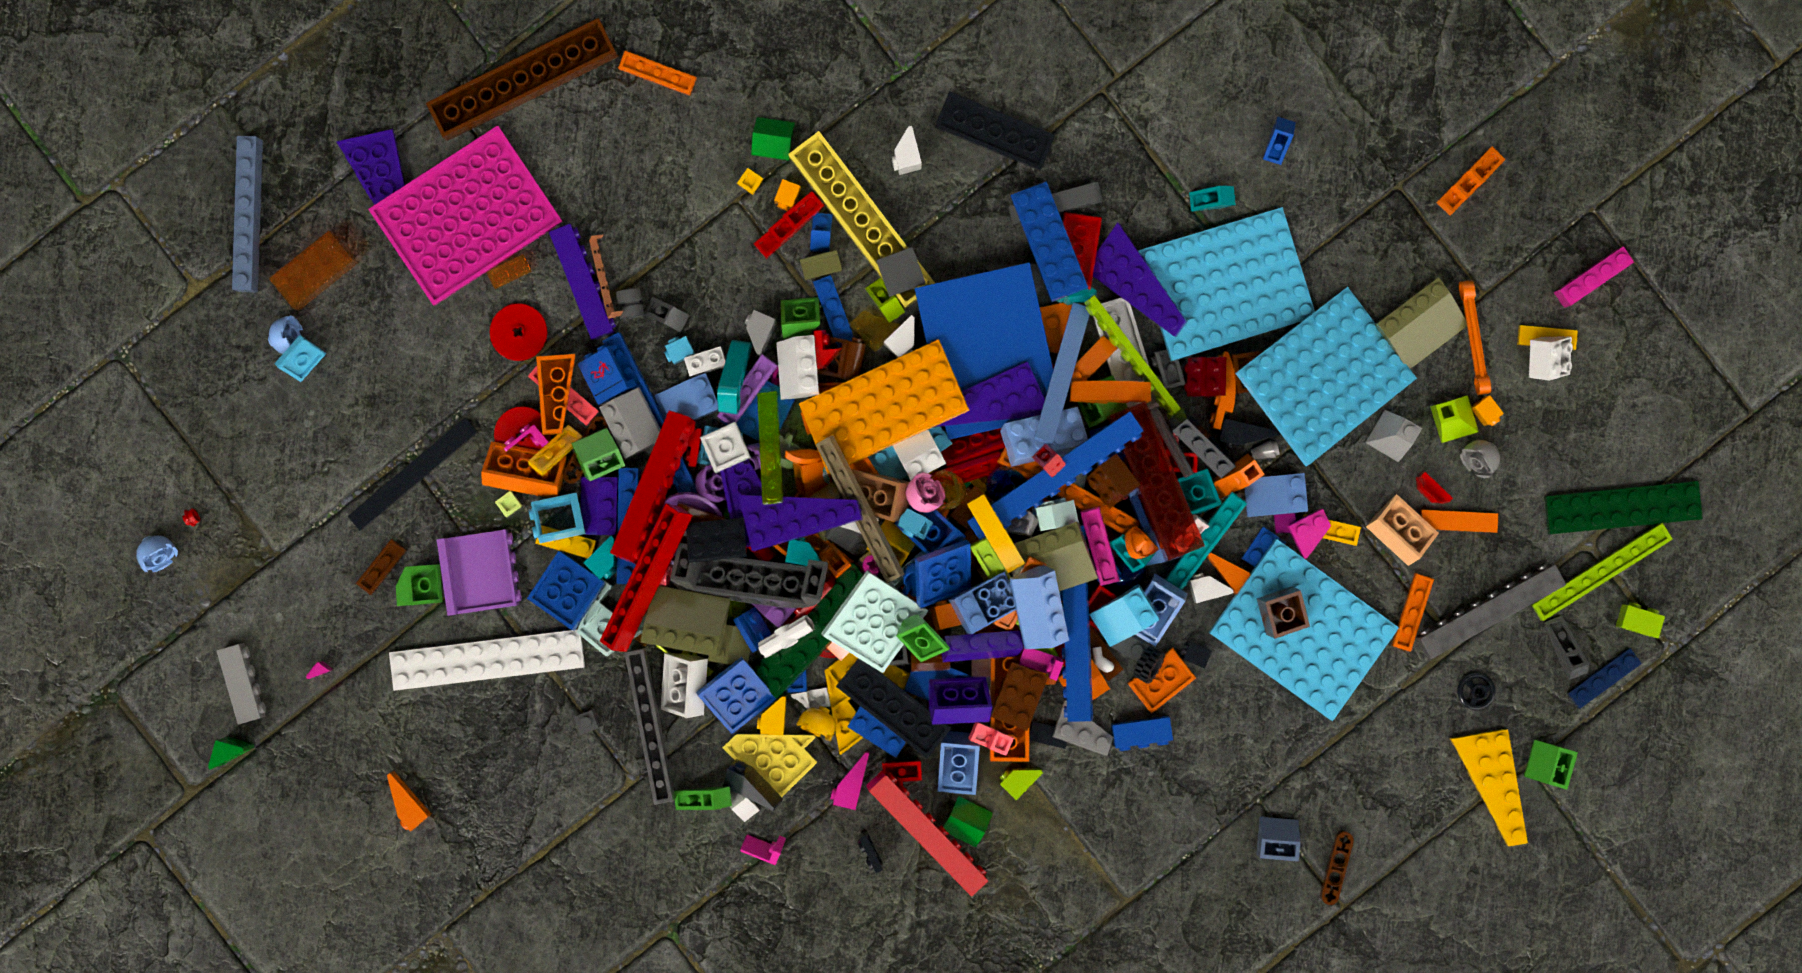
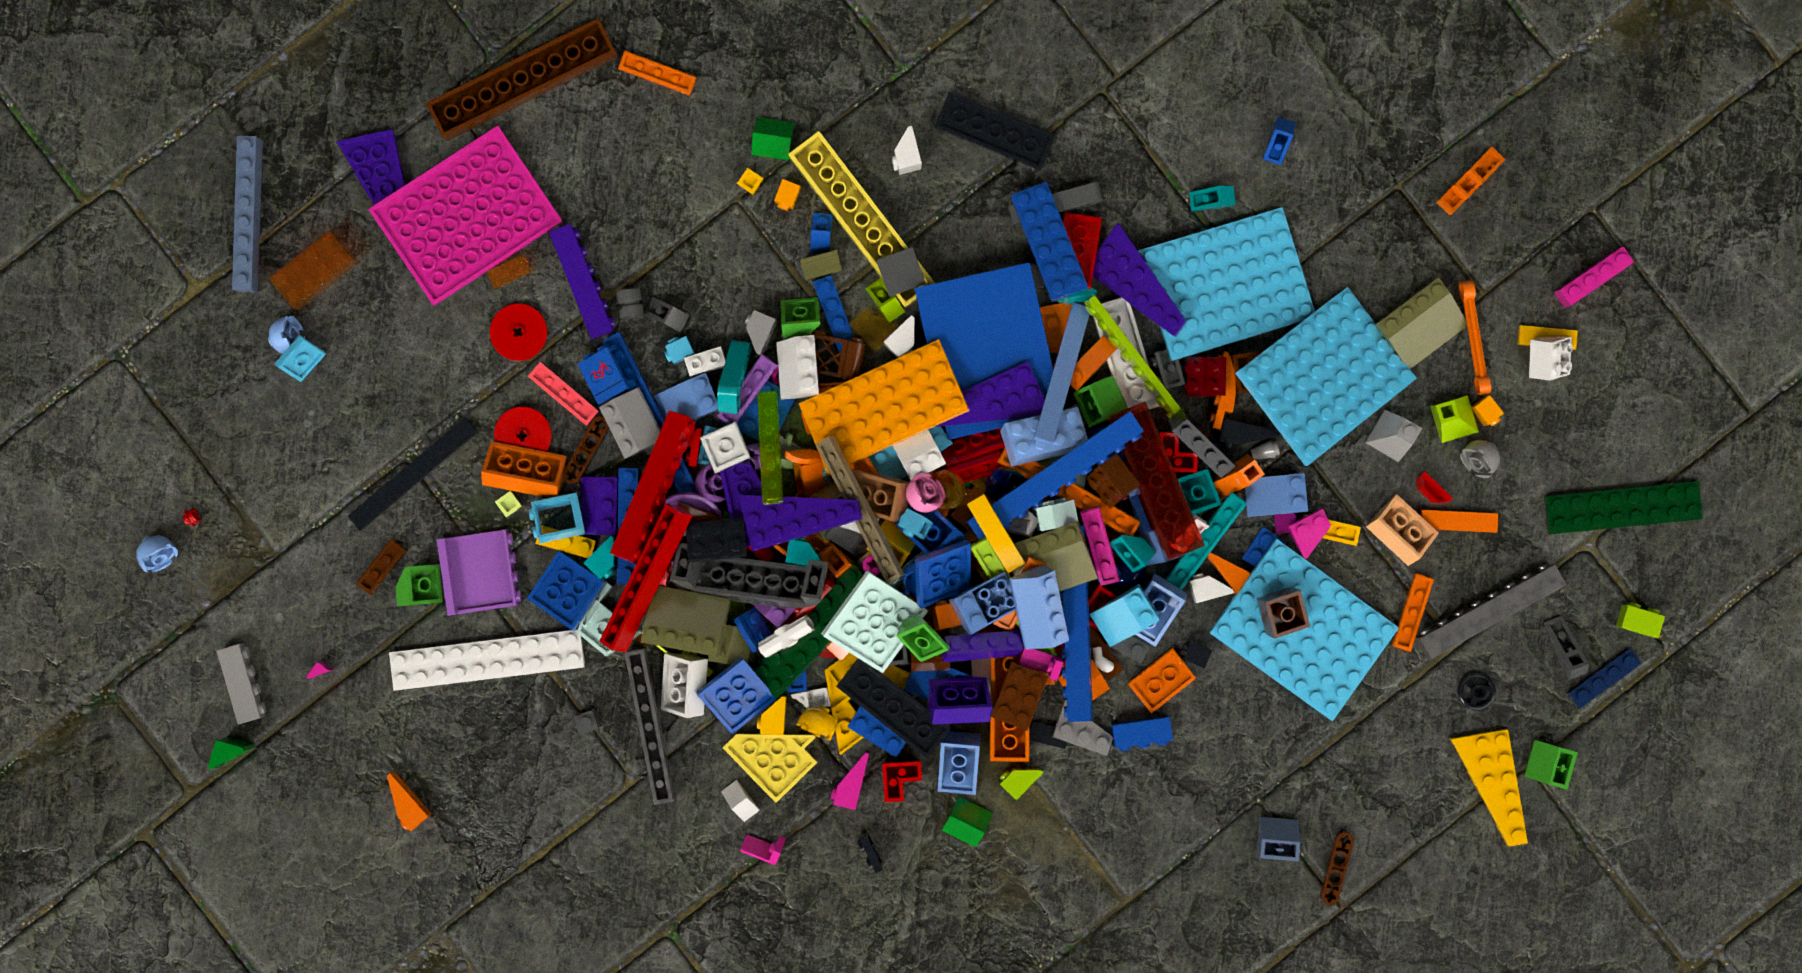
dark pink bracket [504,424,549,451] -> none
yellow plate [528,425,583,476] -> none
orange wedge [536,354,576,435] -> none
bright green slope [571,428,625,481] -> none
nougat piece [589,235,623,318] -> none
bright green slope [674,787,732,810] -> none
black slope [723,759,783,811] -> none
red slope [754,191,824,259] -> none
red slope [814,330,842,370] -> none
brick [866,770,988,897] -> none
coral slope [968,722,1014,756] -> none
red slope [1032,443,1066,477] -> none
orange slope [1069,381,1151,404] -> none
orange piece [1125,527,1159,559] -> none
black tyre [1133,646,1165,684] -> none
dark grey axle [1148,407,1193,478] -> none
lime plate [1531,523,1673,621] -> none

